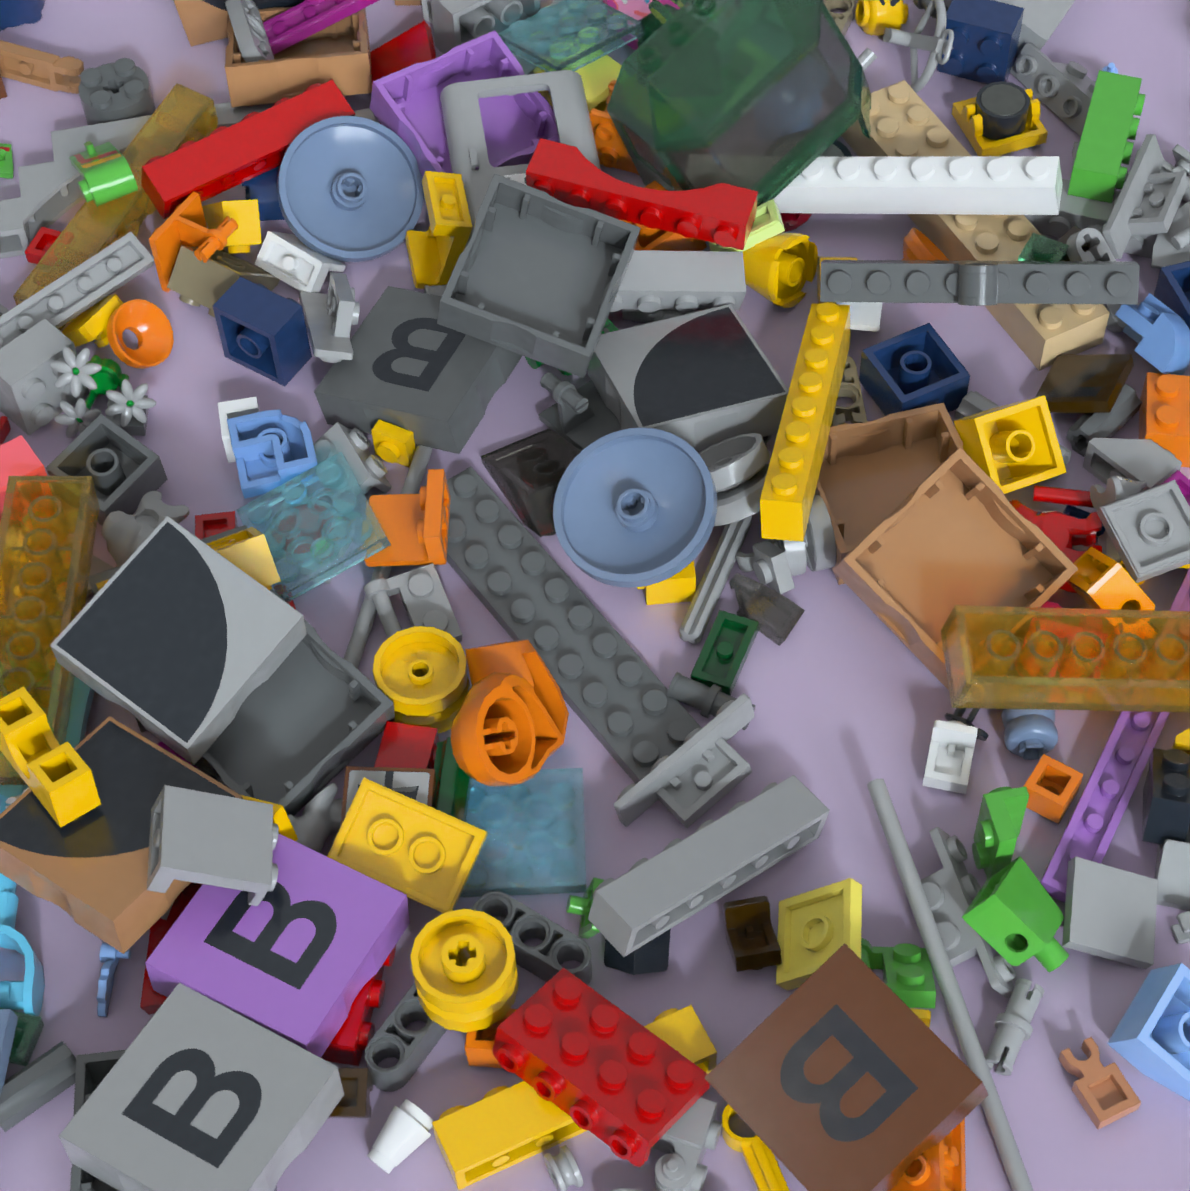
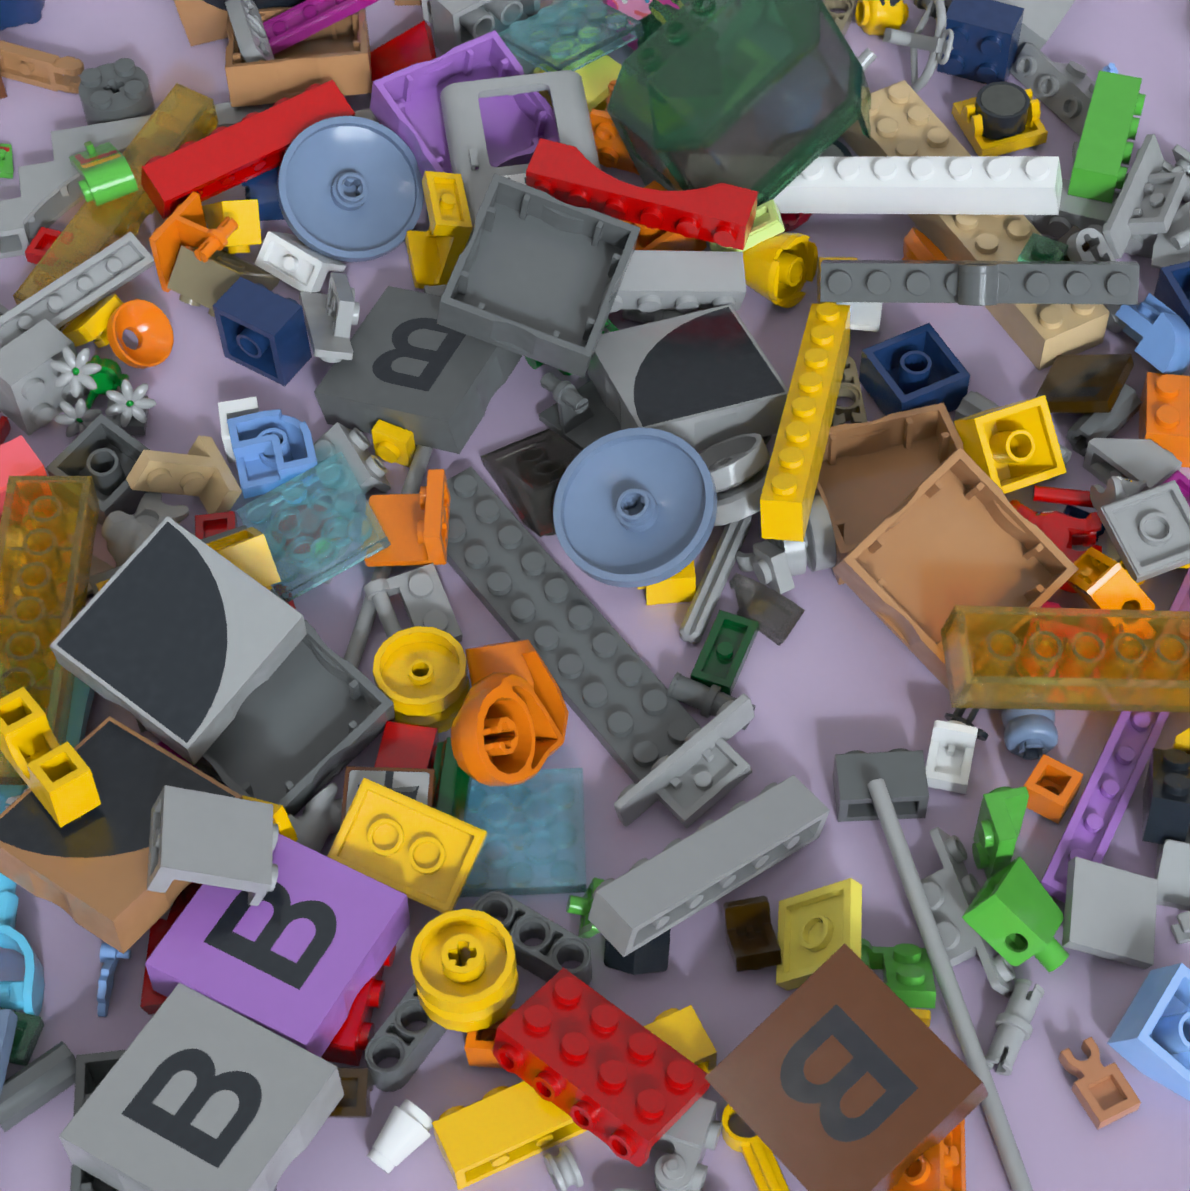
none -> tan bracket [126,435,242,514]
none -> dark grey brick [832,748,929,822]

